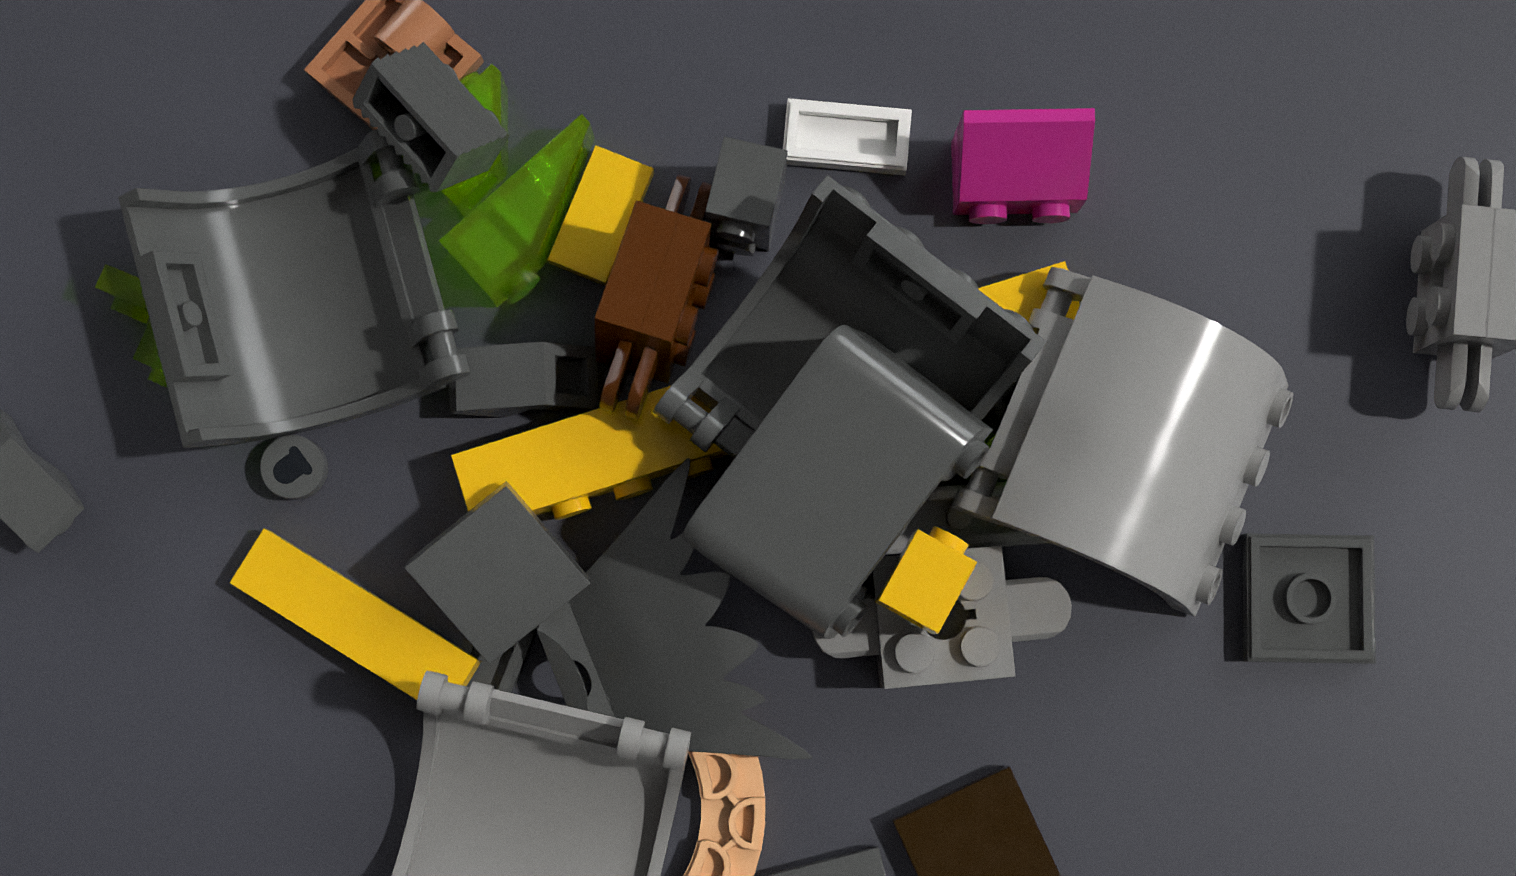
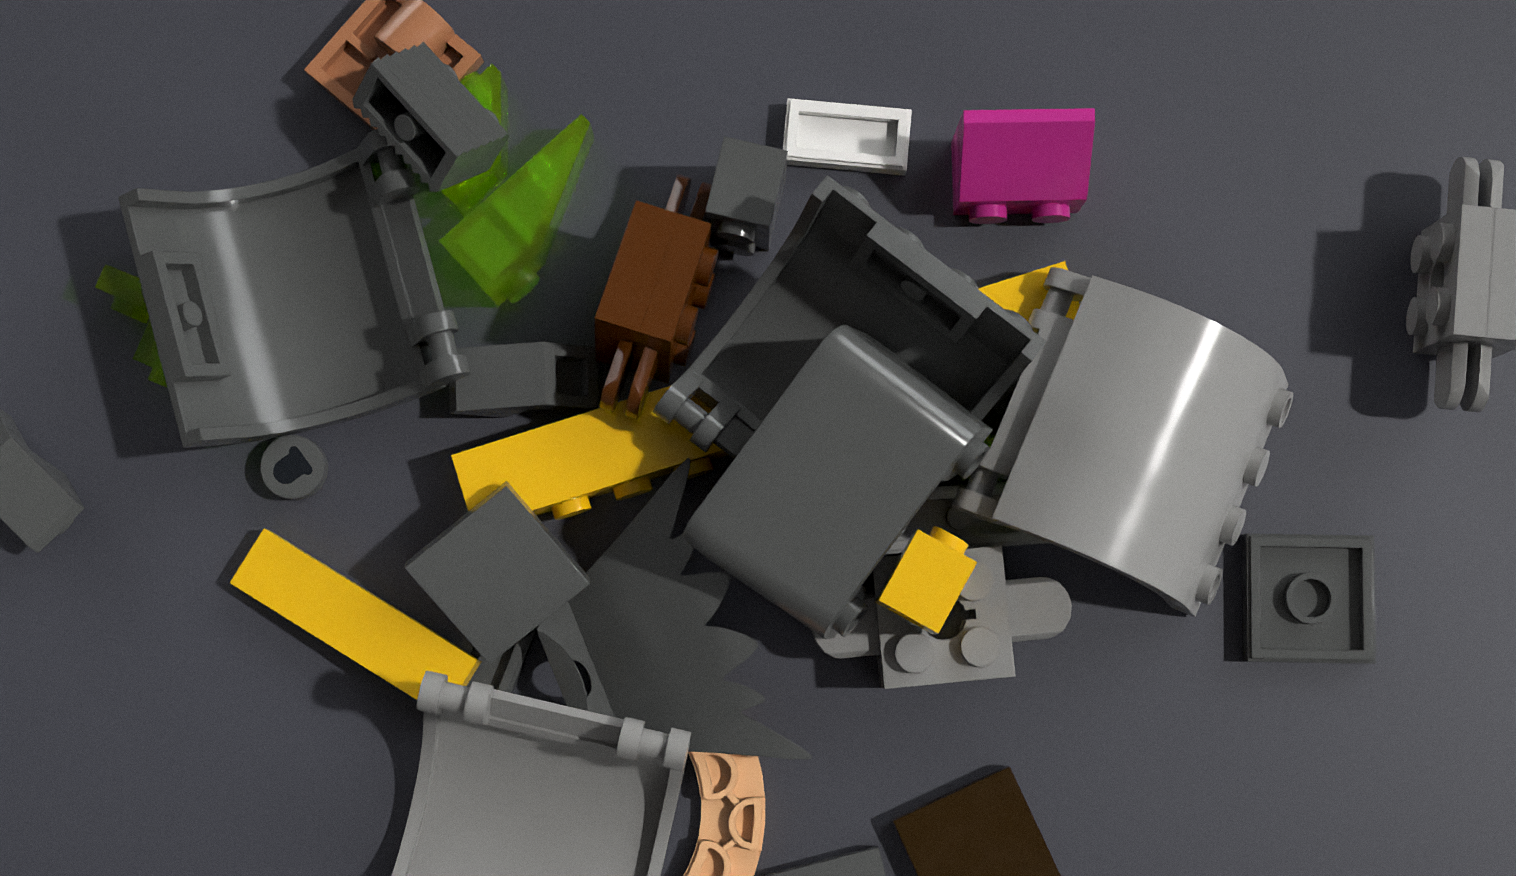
yellow tile [547,145,654,286] -> none

